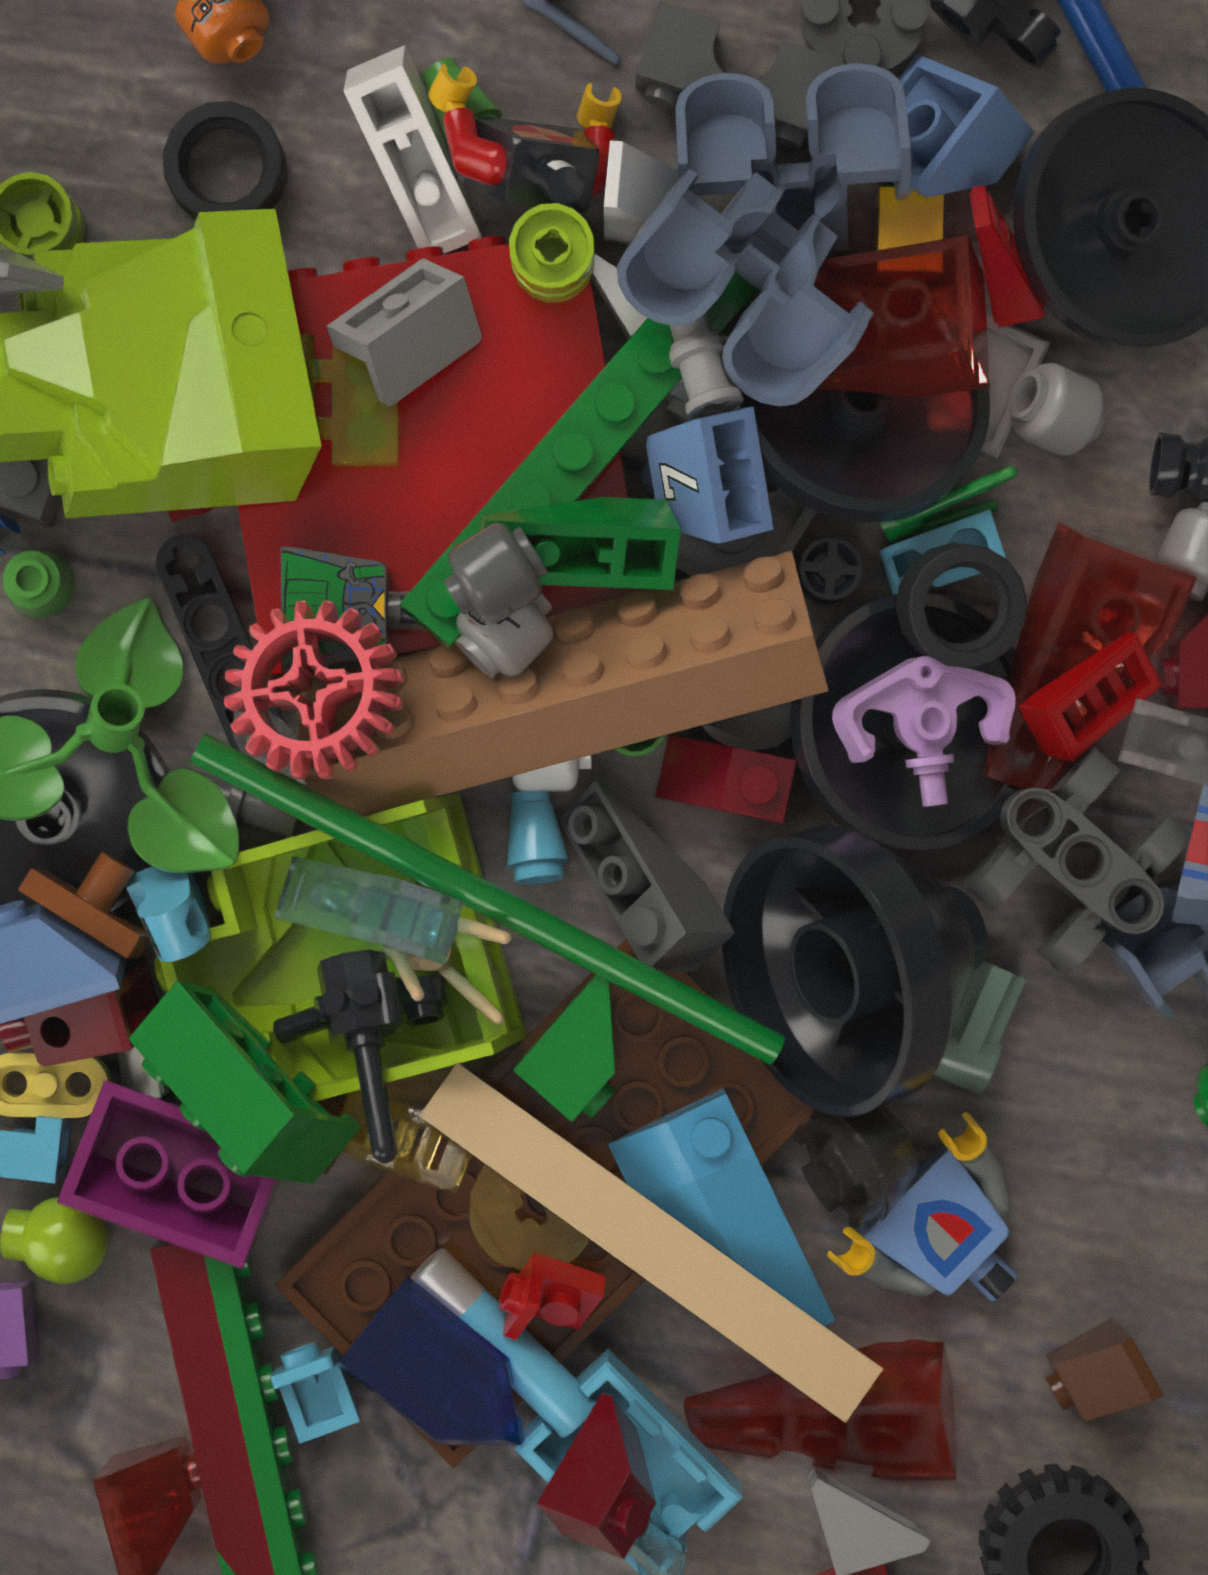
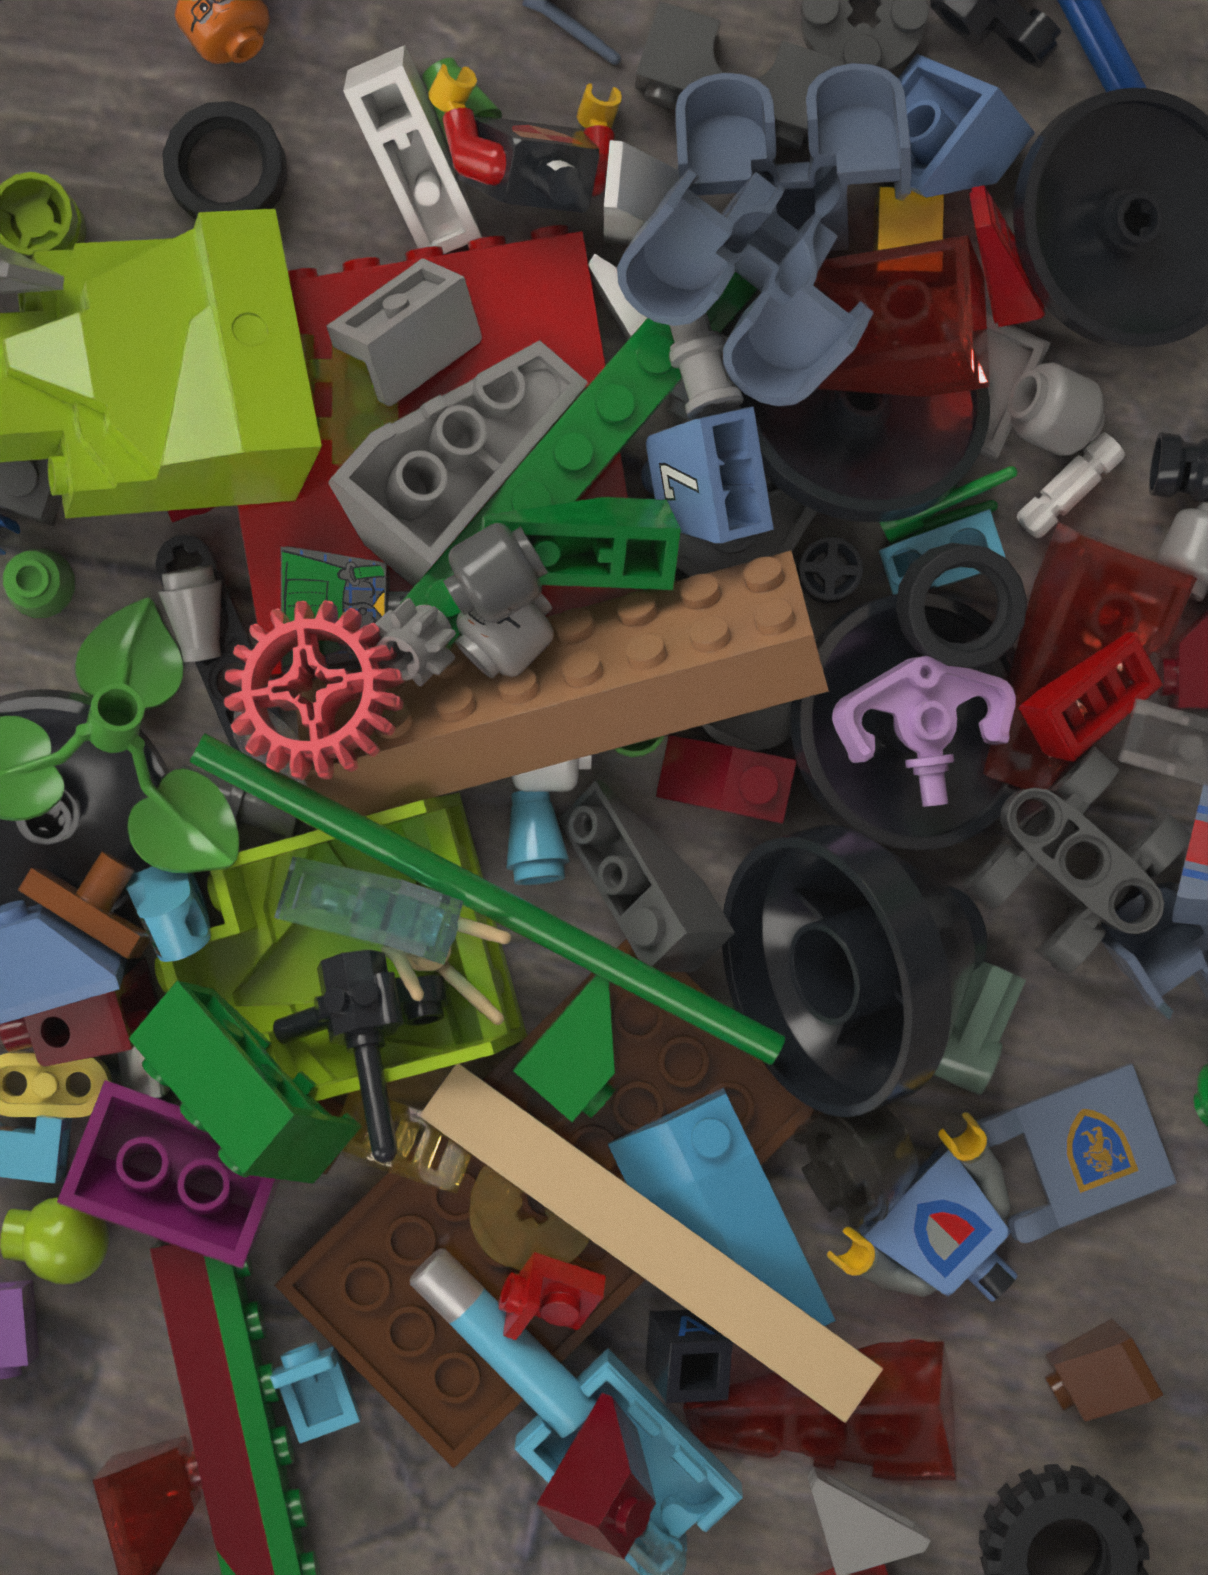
clear blue tile [337,1276,525,1445] -> none
lime wheel [509,203,594,303] -> none
none -> light grey cone [158,565,222,662]
none -> light grey wedge [328,340,588,587]
none -> light grey gear [375,598,456,686]
none -> black brick [645,1310,733,1403]
none -> sand blue flag [975,1063,1177,1243]
none -> white axle [1017,432,1125,538]

